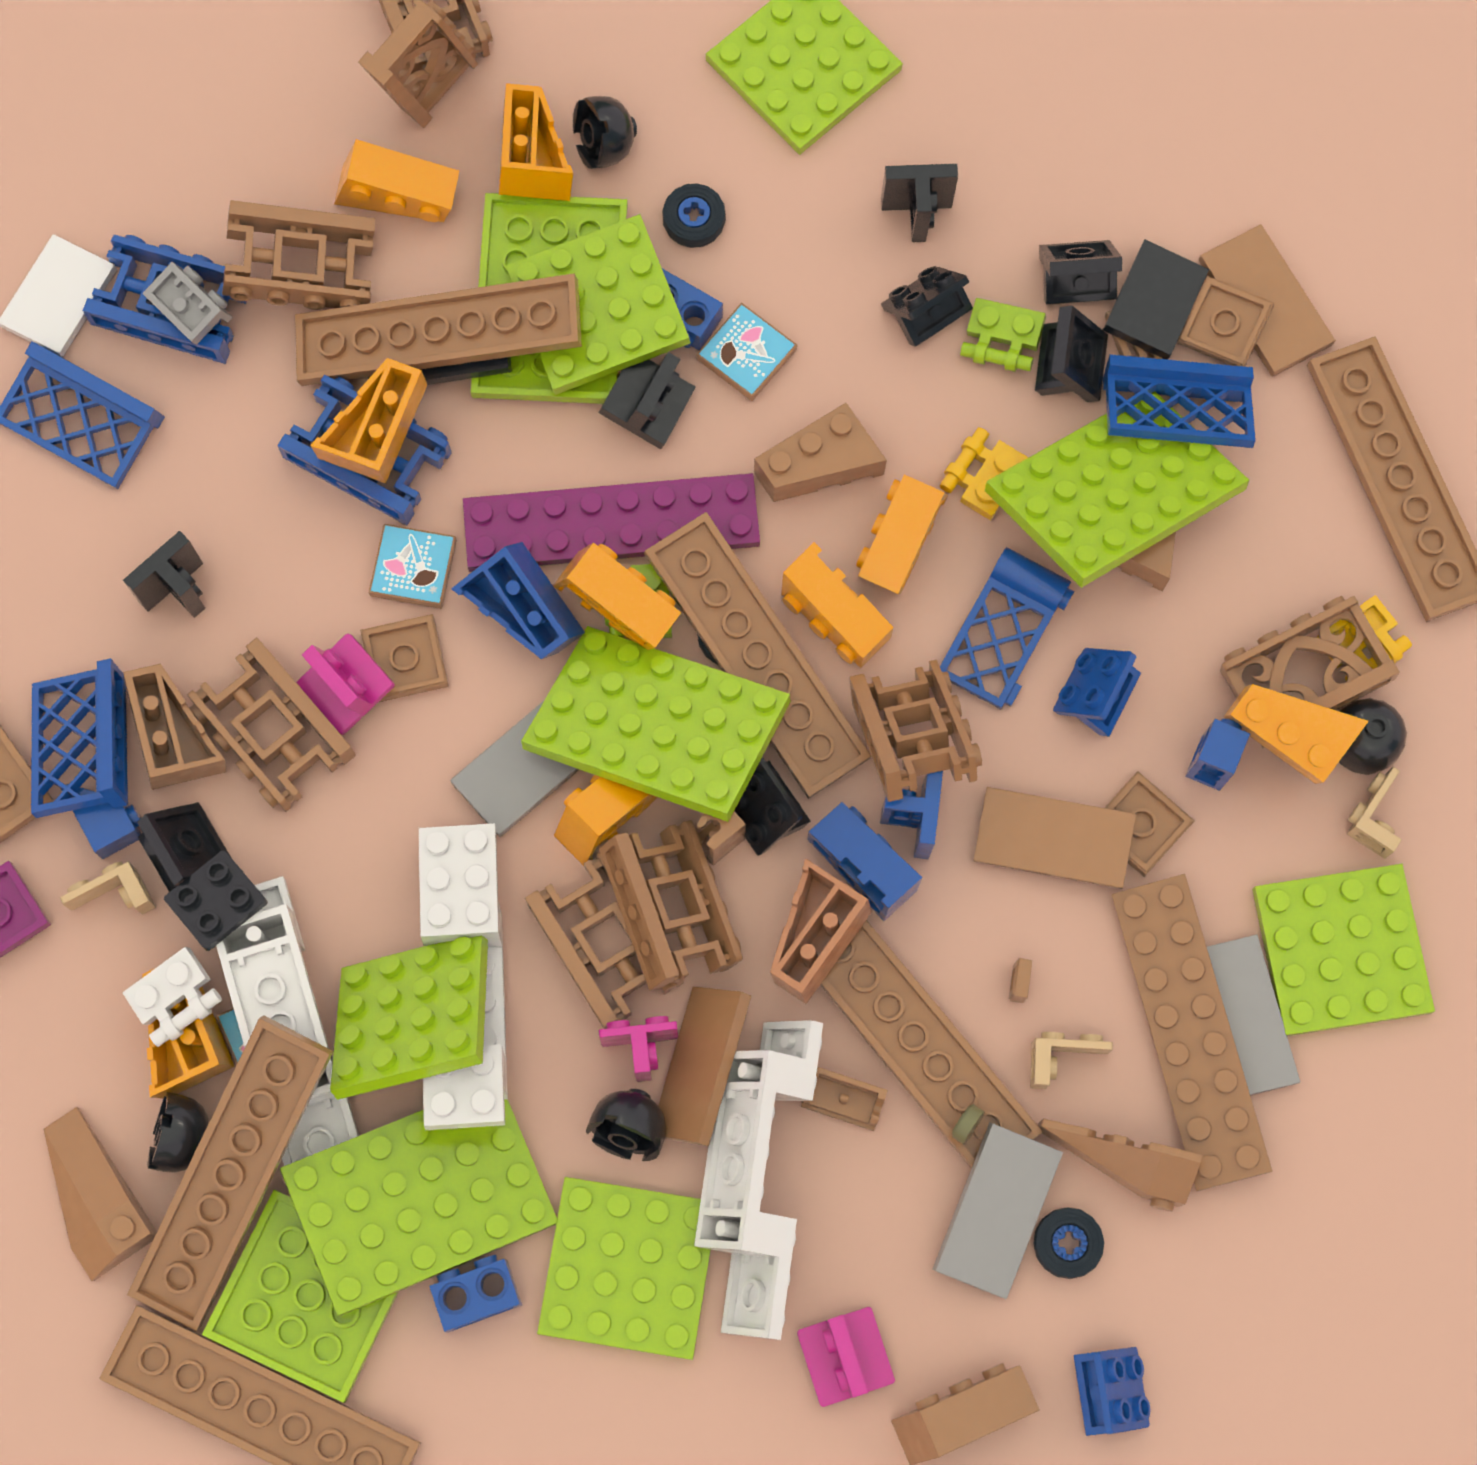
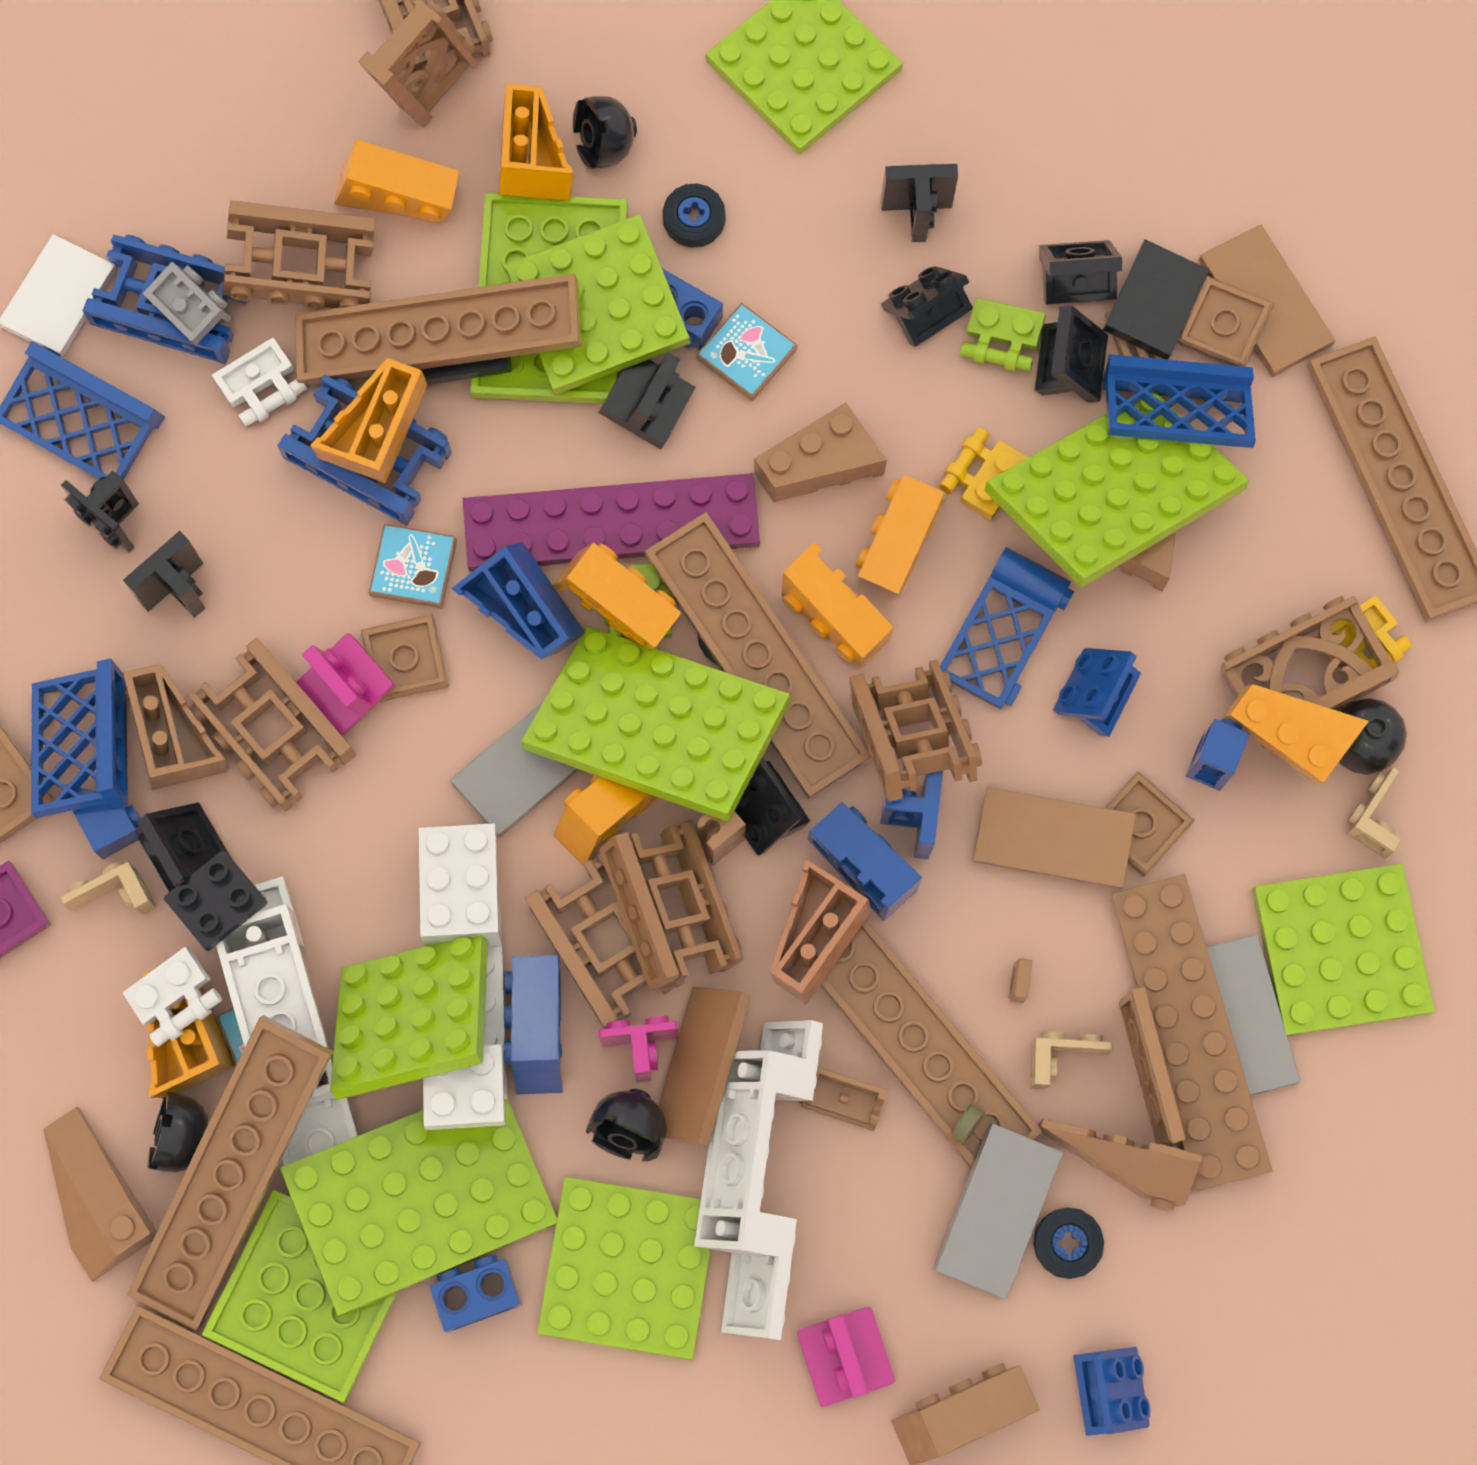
none -> black bracket [61,471,139,553]
none -> white plate [212,337,307,427]
none -> wedge [504,955,563,1094]
none -> medium nougat tile [1119,987,1186,1147]

